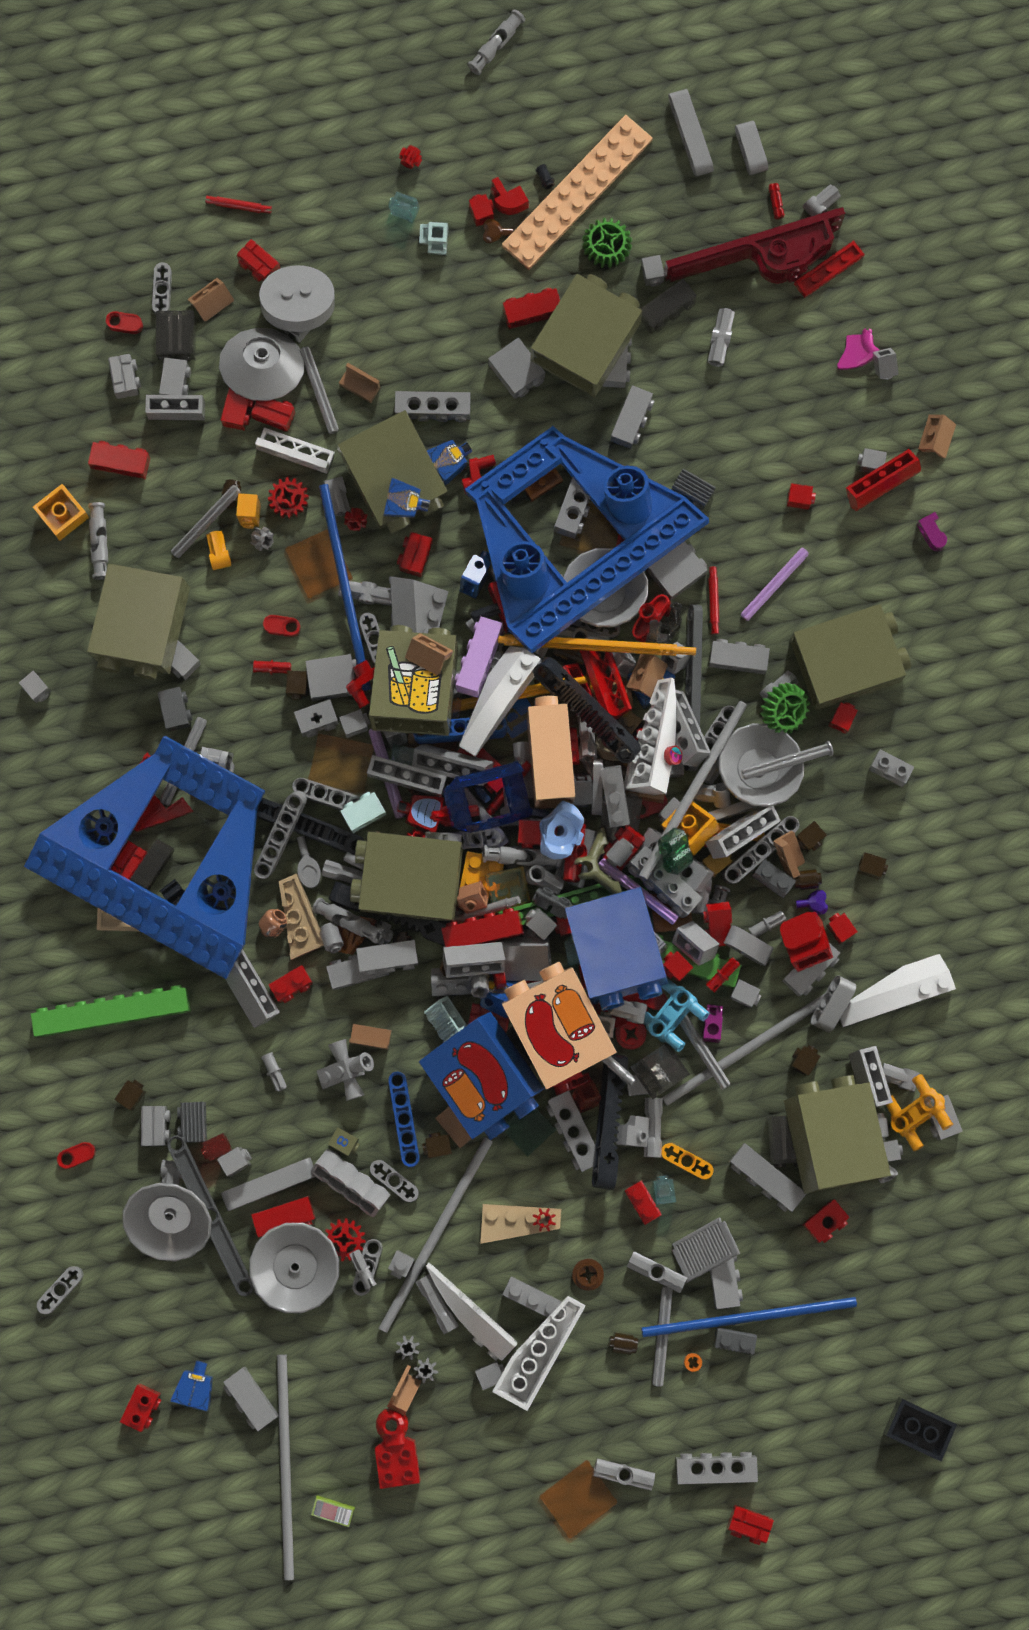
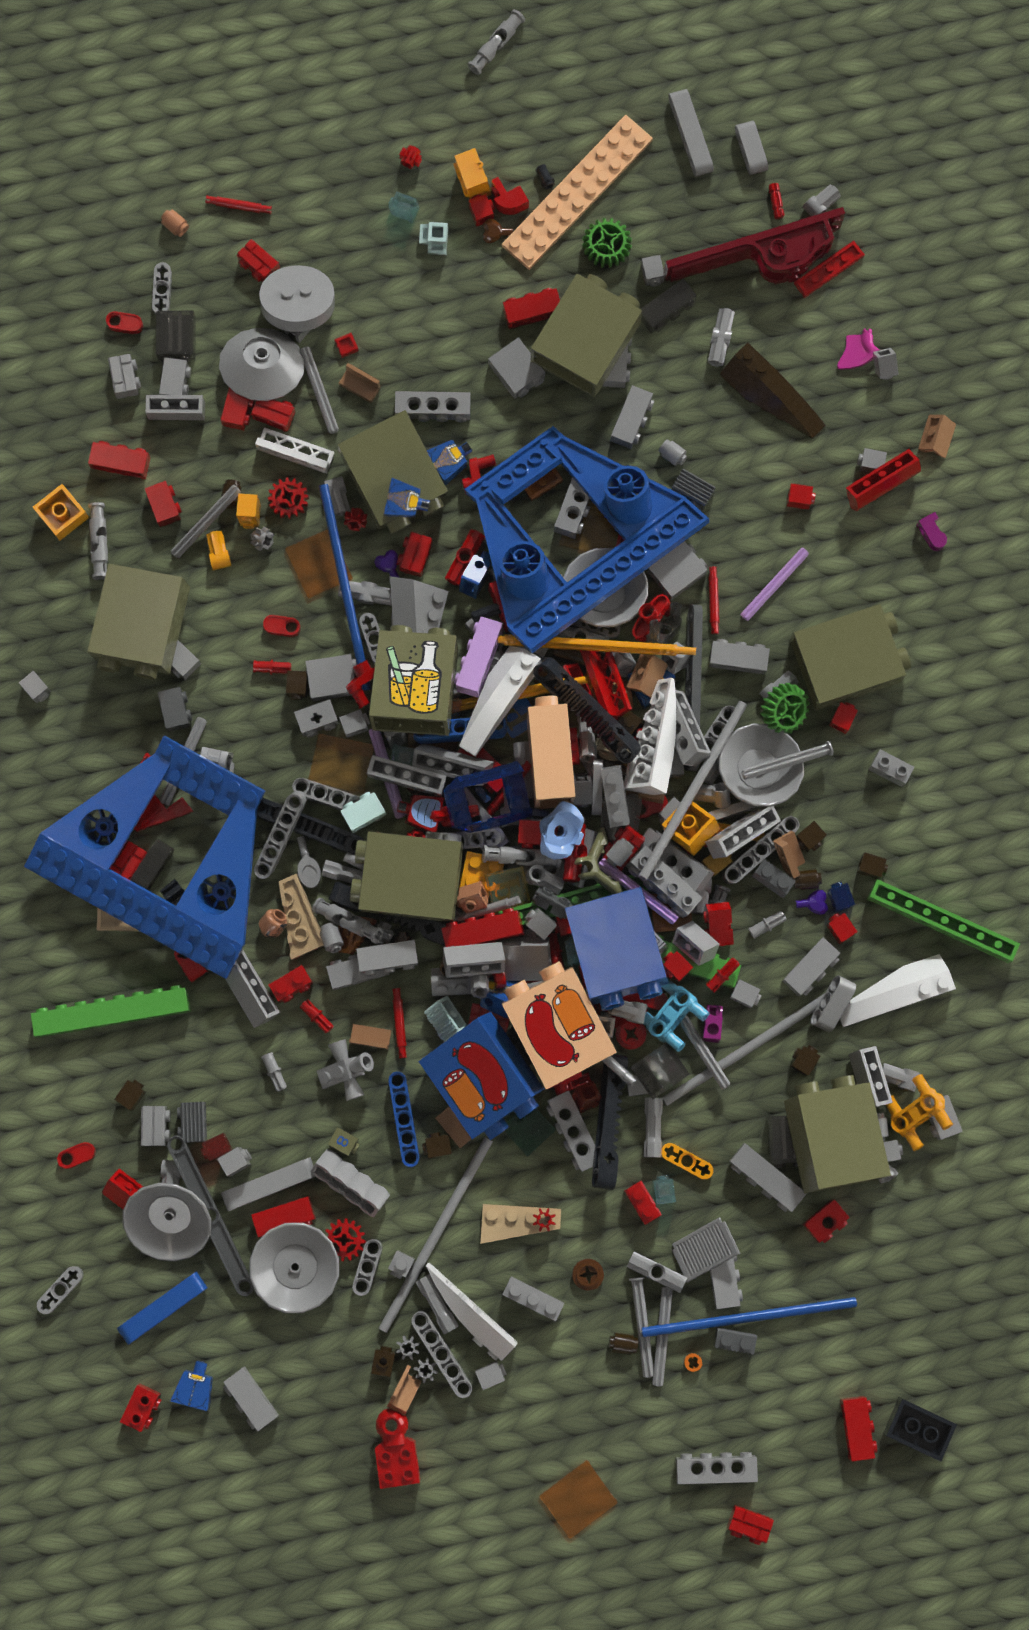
medium nougat panel [187,278,234,321] -> none
light grey piece [277,1354,294,1580] -> none
slope [311,1495,355,1527] -> none
light grey axle [349,1250,376,1290] -> none
light grey beam [370,1160,419,1202] -> none
medium nougat panel [405,633,453,675] -> none
white wedge [492,1296,585,1411] -> none
light grey piece [593,1458,655,1490] -> none
light grey brick [616,1116,649,1147] -> none
clear green brick [658,828,693,875] -> none
red tile [664,746,682,765] -> none
light grey beam [724,925,774,966] -> none
red brick [780,911,834,972] -> none
none -> red panel [102,1168,143,1209]
none -> blue beam [117,1272,208,1345]
none -> red brick [144,481,182,527]
none -> nougat brick [161,209,189,237]
none -> red piece [174,951,208,983]
none -> red axle [299,999,334,1033]
none -> red tile [334,333,359,358]
none -> dark brown brick [371,1346,396,1377]
none -> dark purple rock [375,550,400,578]
none -> red piece [392,988,407,1059]
none -> light grey beam [411,1311,472,1398]
none -> red piece [445,529,485,586]
none -> light orange brick [453,148,492,199]
none -> red axle [547,933,565,970]
none -> light grey axle [629,1277,654,1378]
none -> light grey brick [659,439,687,466]
none -> dark brown wedge [720,342,826,439]
none -> clear blue brick [827,881,855,913]
none -> red brick [840,1396,878,1461]
none -> bright green brick [867,879,1020,963]

